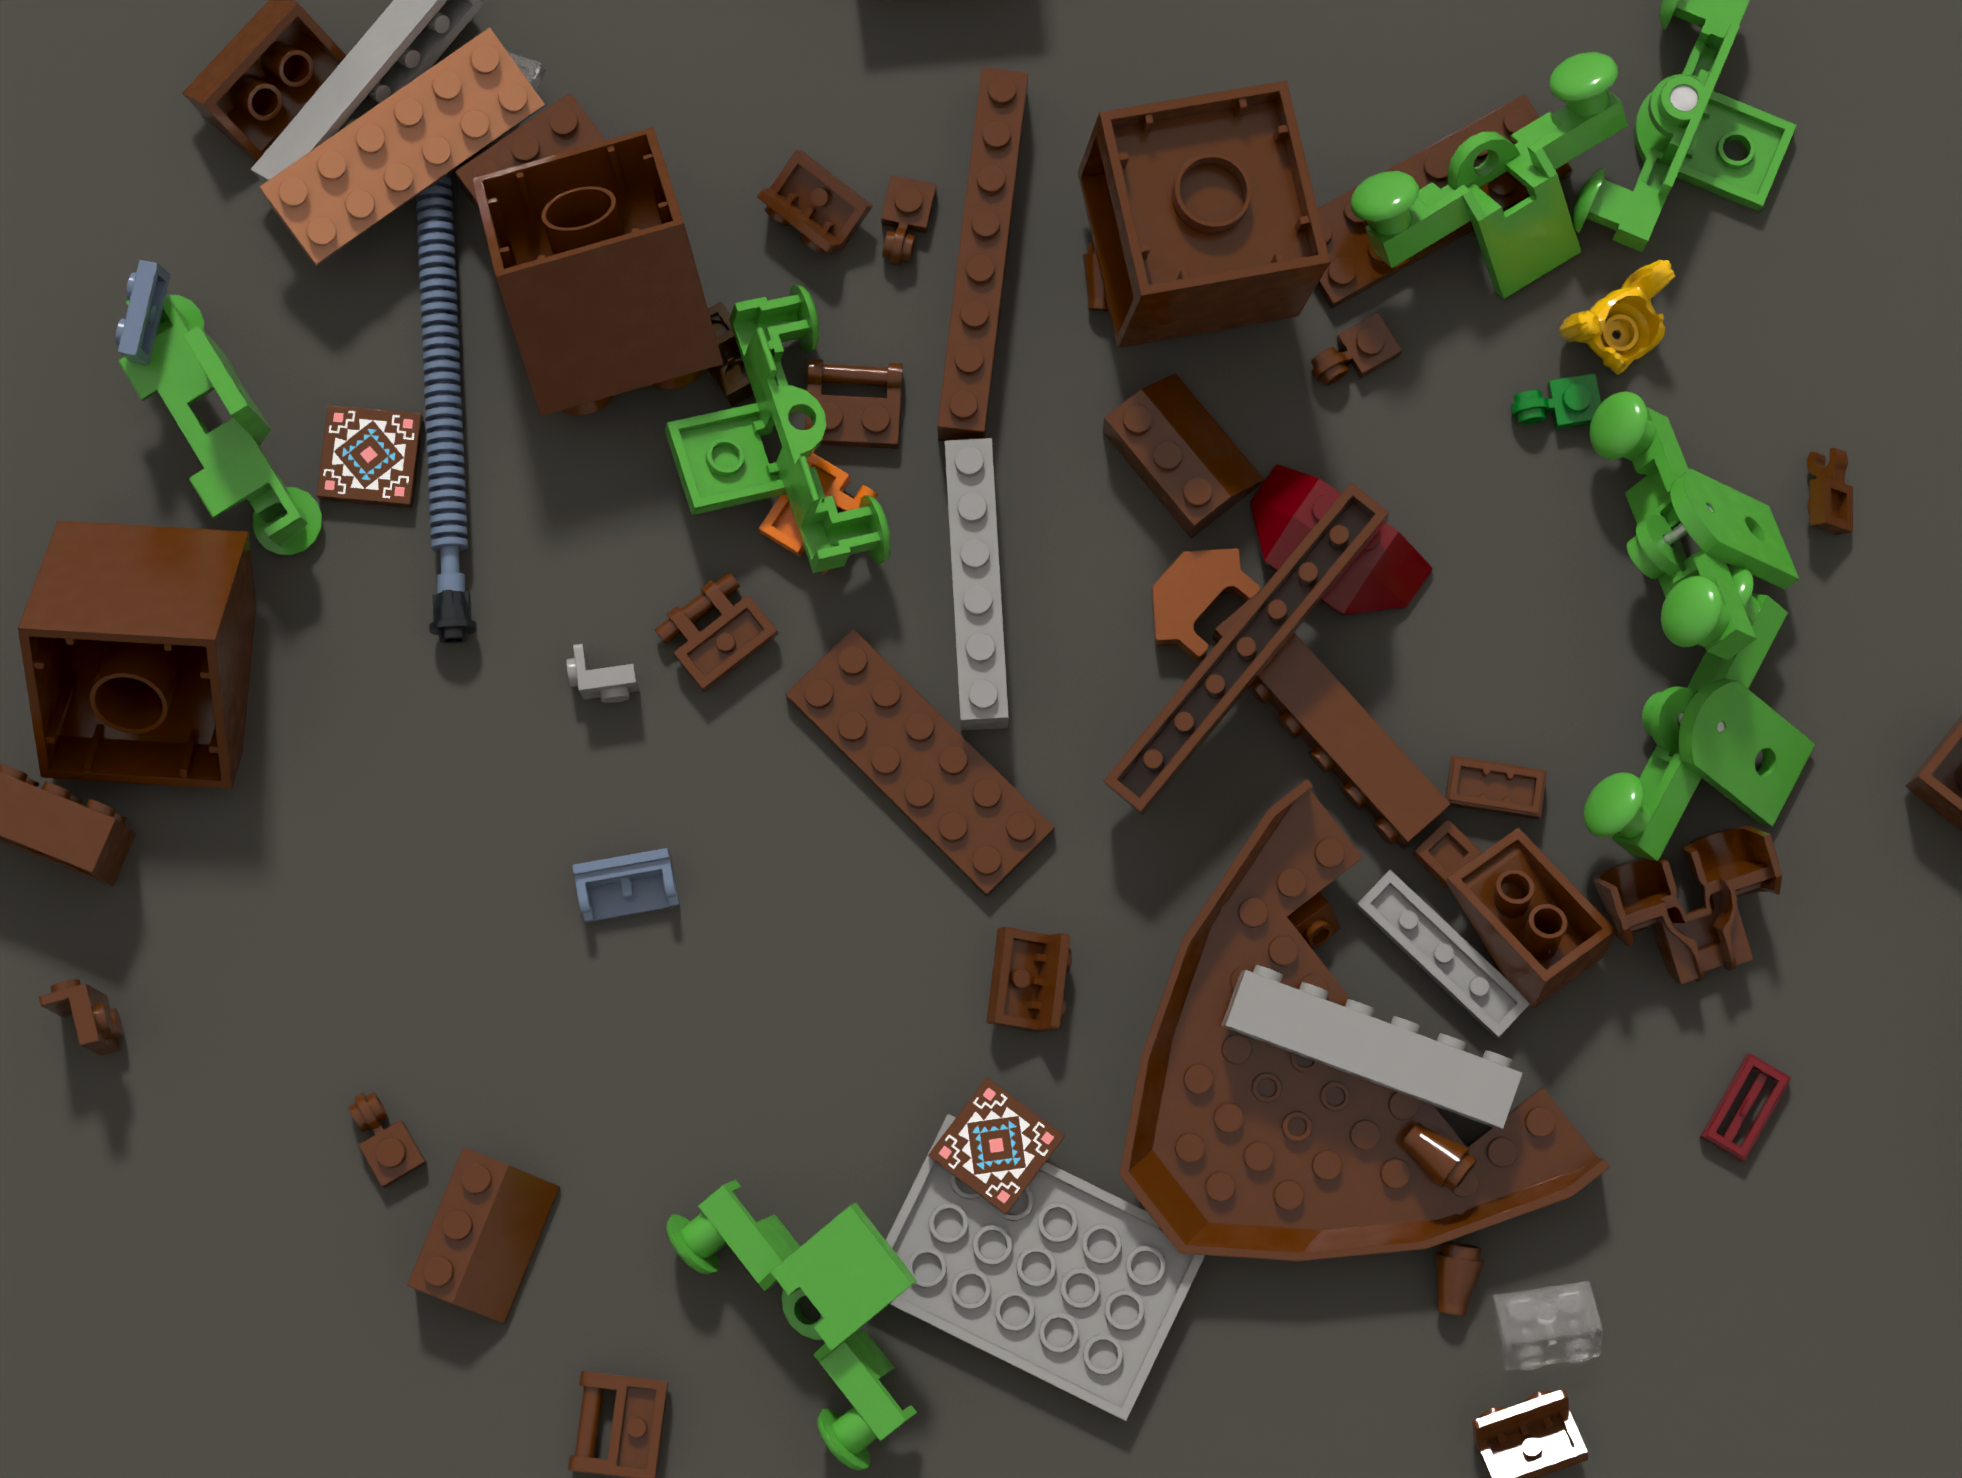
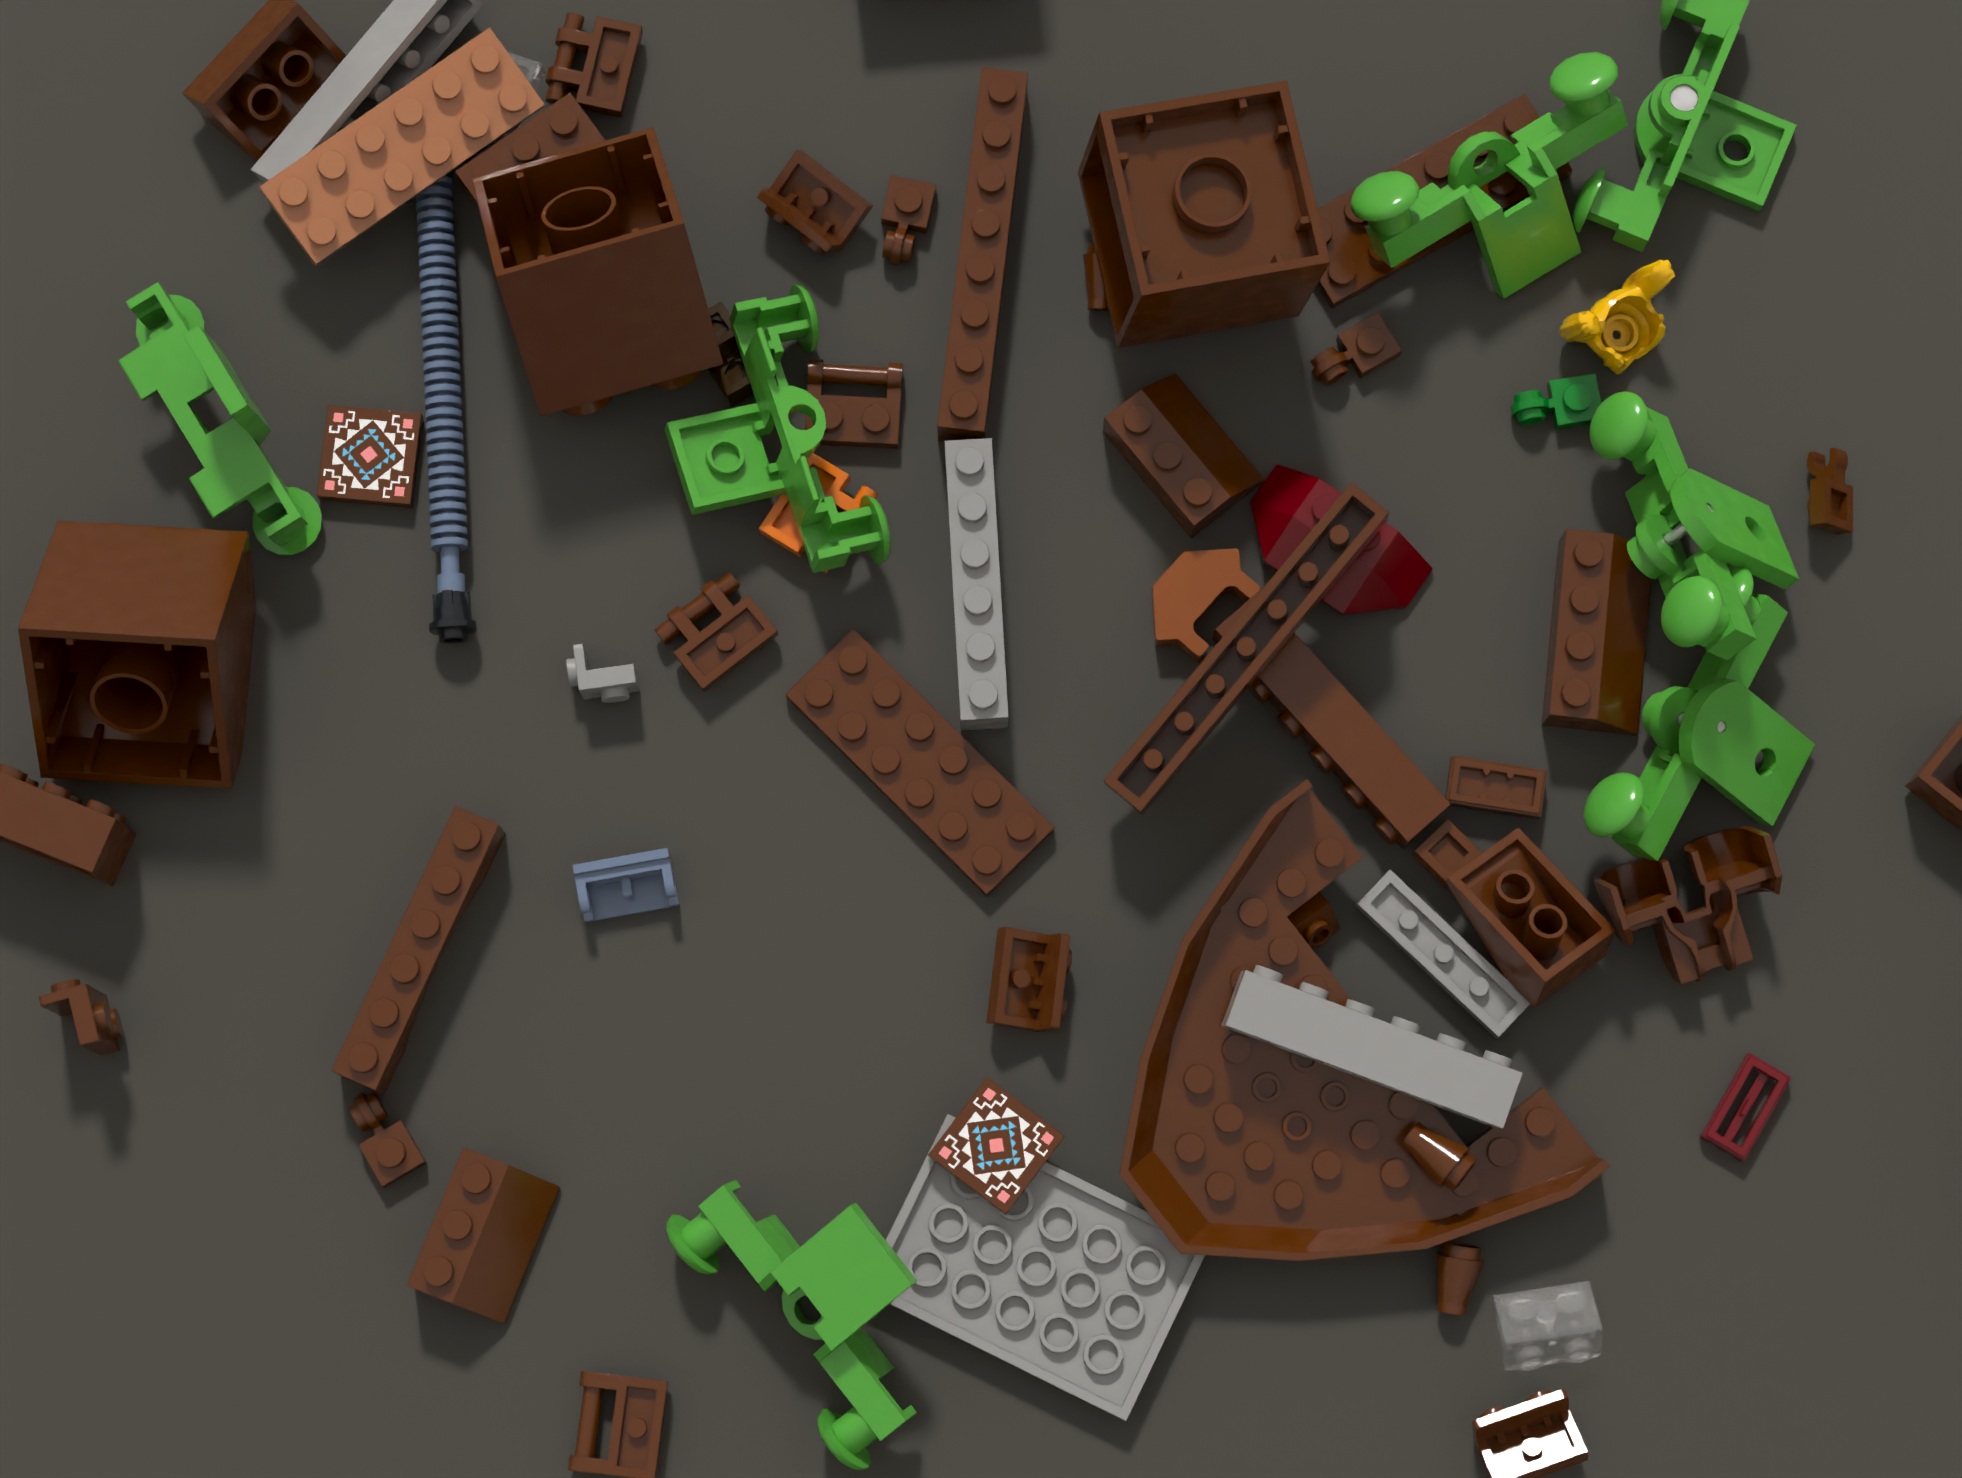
sand blue plate [115,259,171,366] -> none
none -> reddish brown arch [331,806,506,1095]
none -> reddish brown plate [545,12,643,118]
none -> reddish brown slope [1541,528,1651,736]

